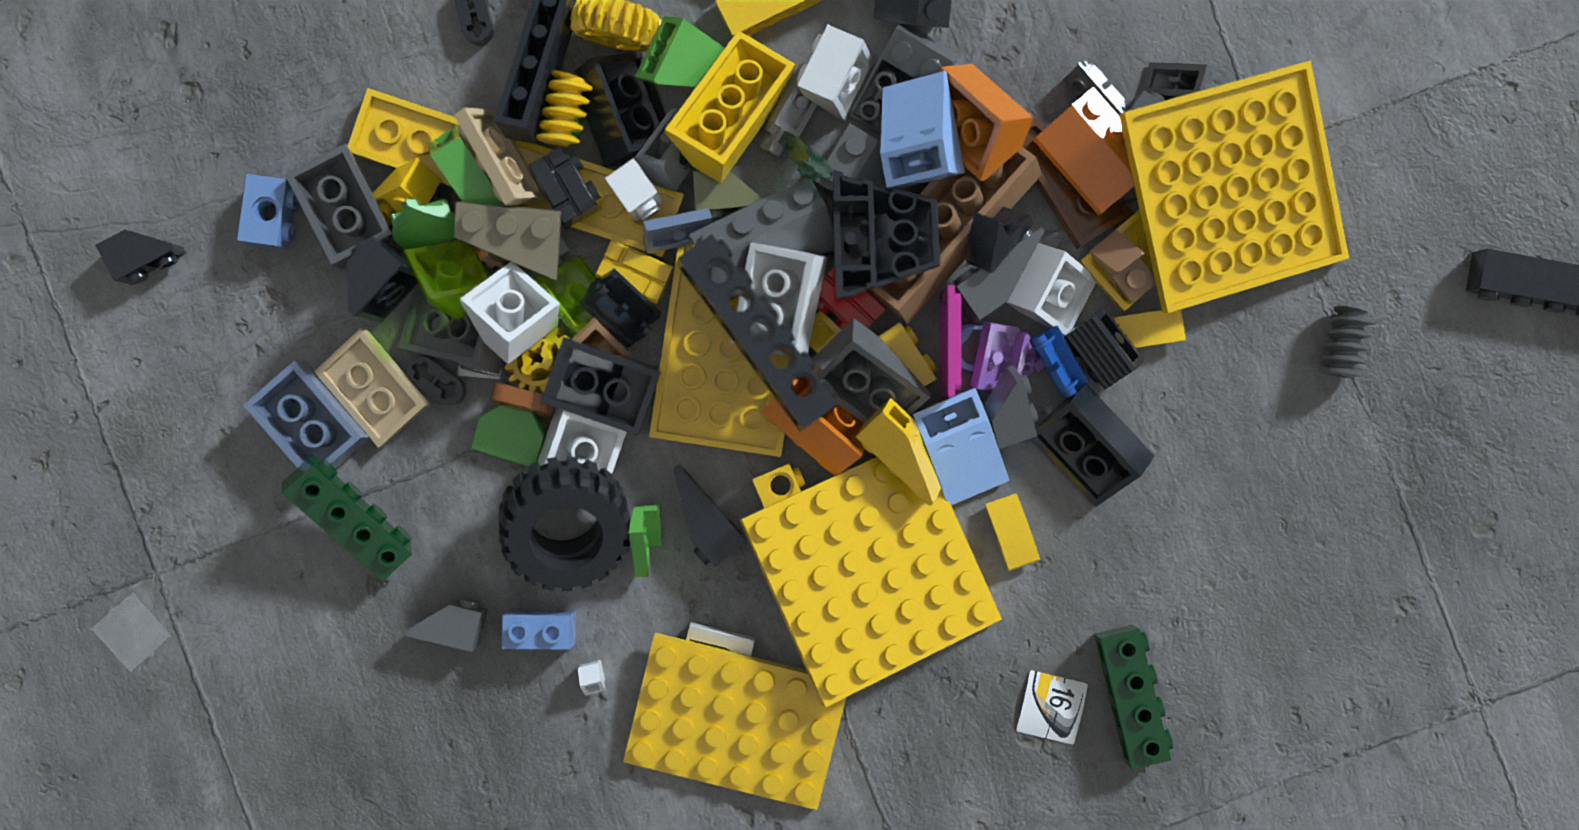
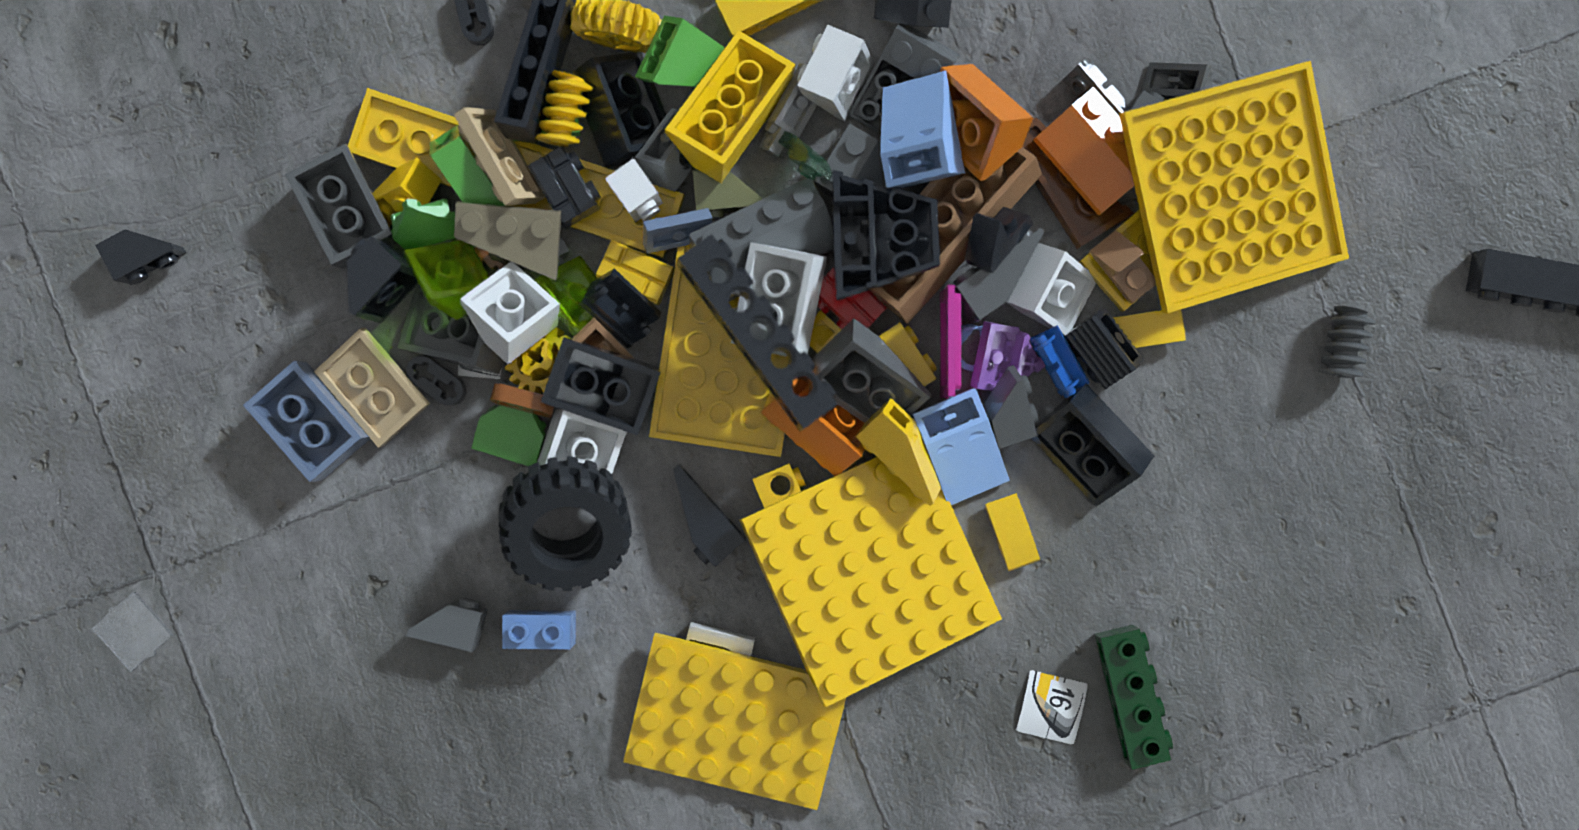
medium blue brick [237,174,299,250] -> none
dark green brick [281,454,412,582] -> none
white piece [578,660,606,696] -> none
bright green slope [629,504,663,577] -> none

